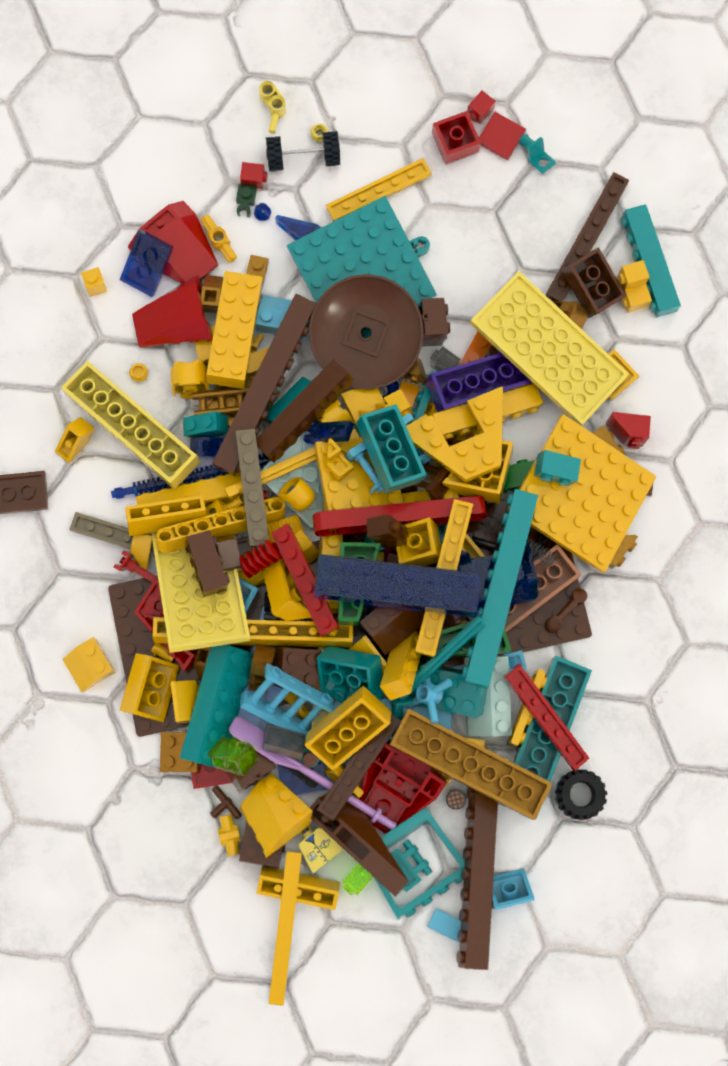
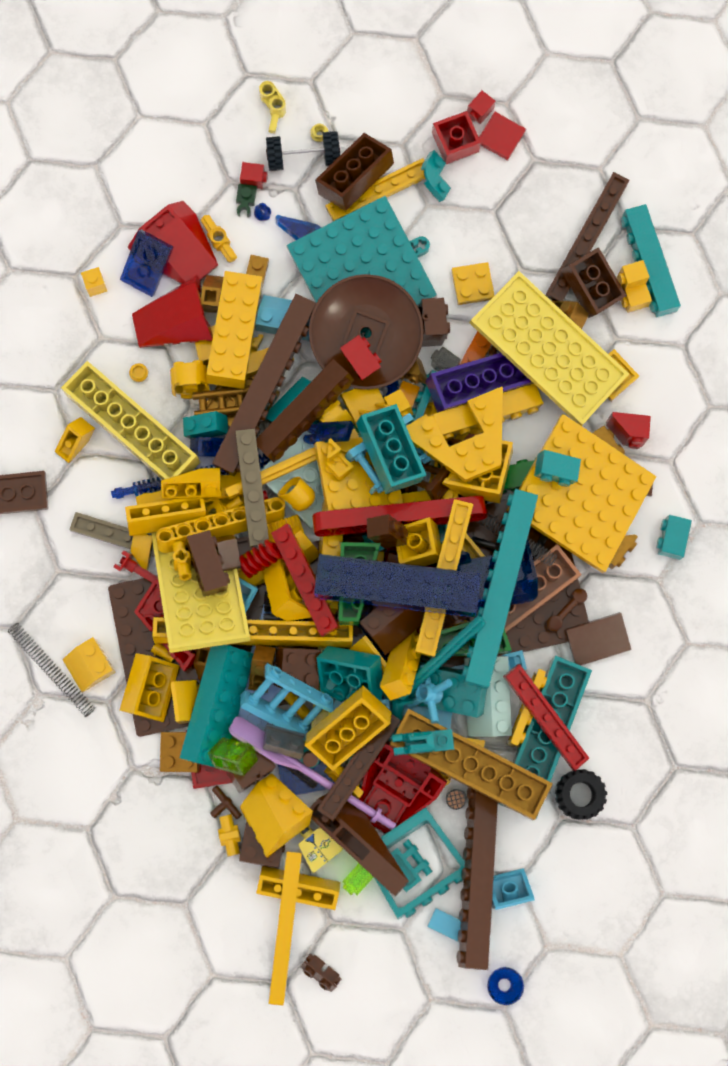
teal bracket [519,134,556,174] -> none
none -> piece [8,623,96,717]
none -> yellow slope [161,468,221,499]
none -> yellow axle [172,541,192,581]
none -> reddish brown hinge [300,953,342,992]
none -> reddish brown brick [315,133,394,211]
none -> red brick [340,335,382,381]
none -> teal plate [392,729,454,755]
none -> teal plate [421,150,451,202]
none -> yellow plate [451,262,495,305]
none -> clear blue piece [487,967,524,1005]
none -> reddish brown tile [565,612,632,665]
none -> teal brick [656,515,692,560]

